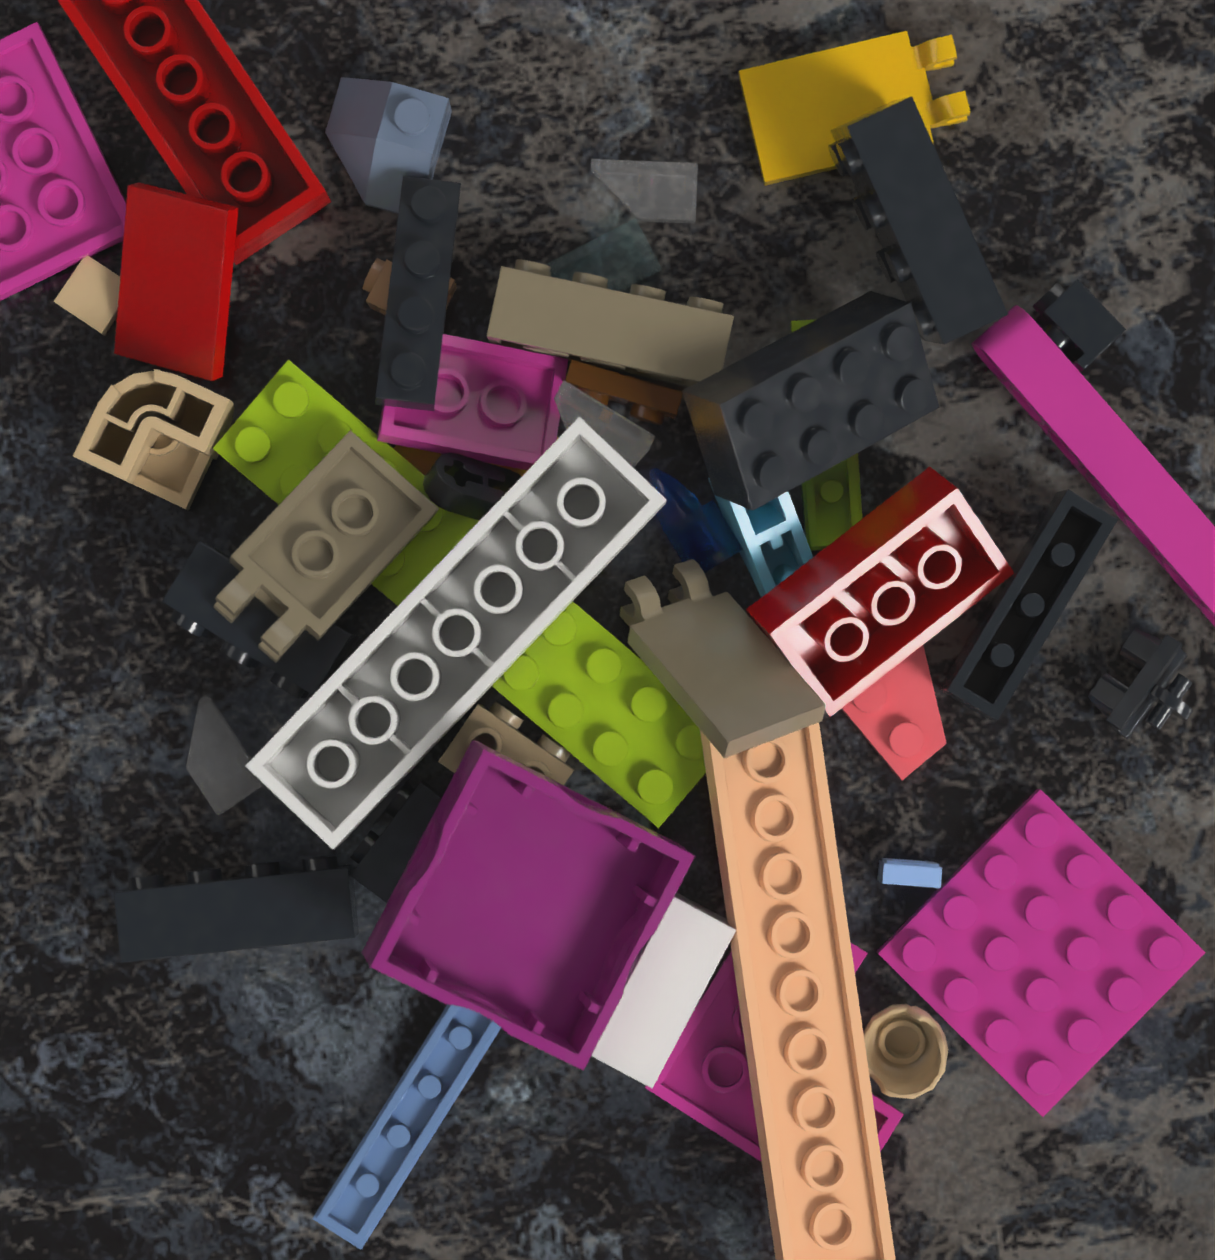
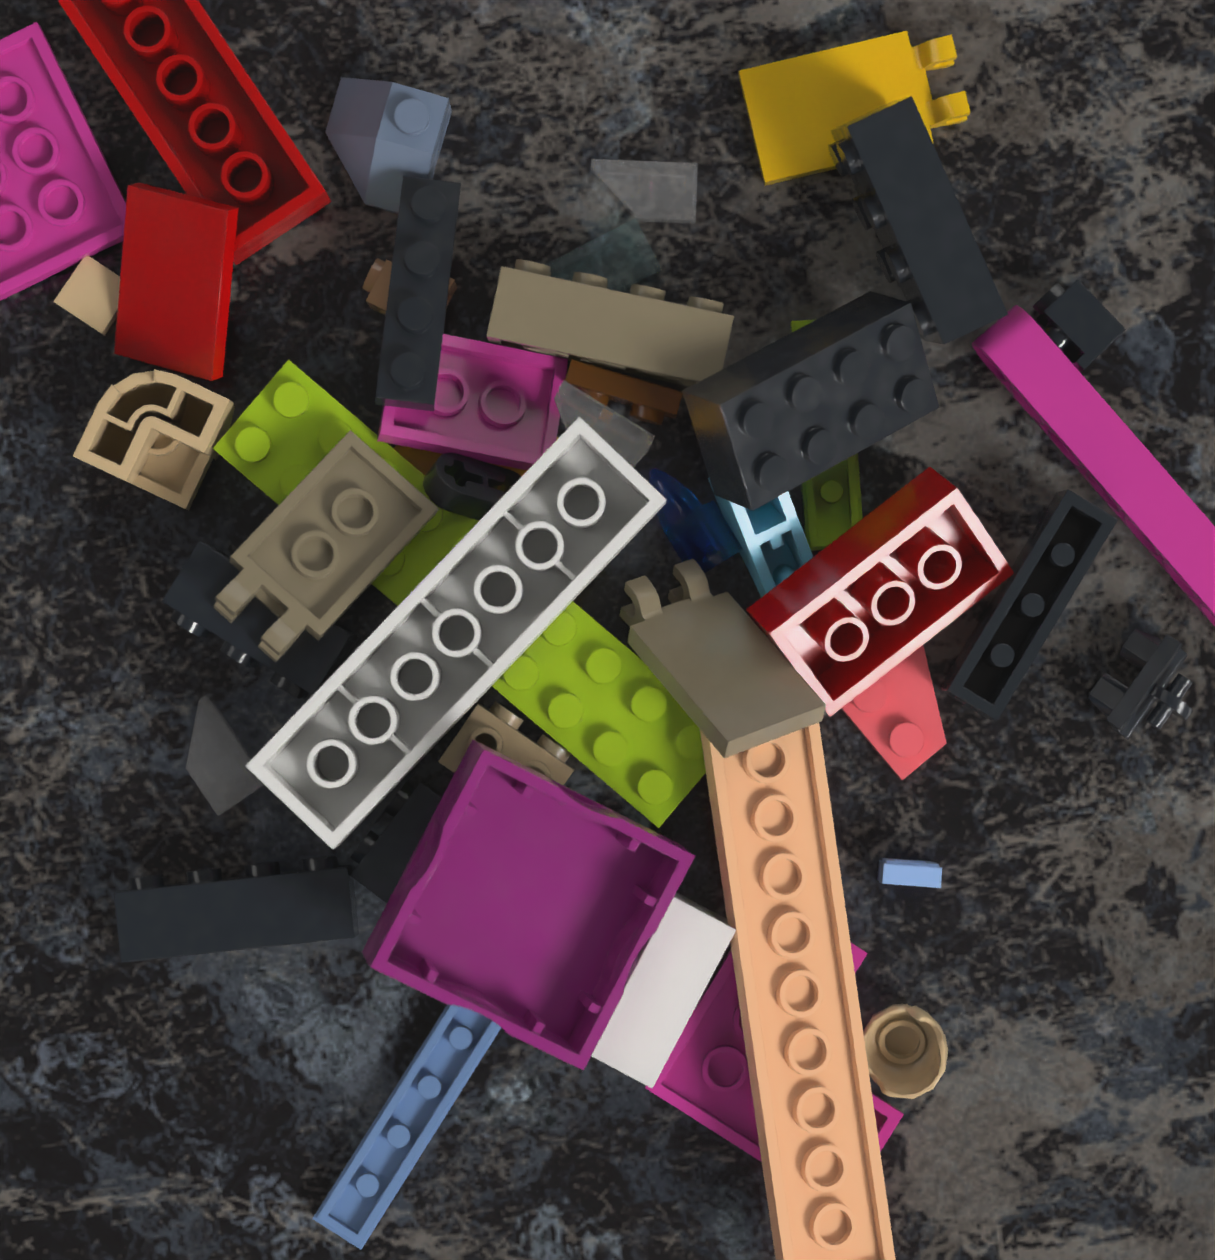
dark pink plate [876,789,1206,1117] -> none

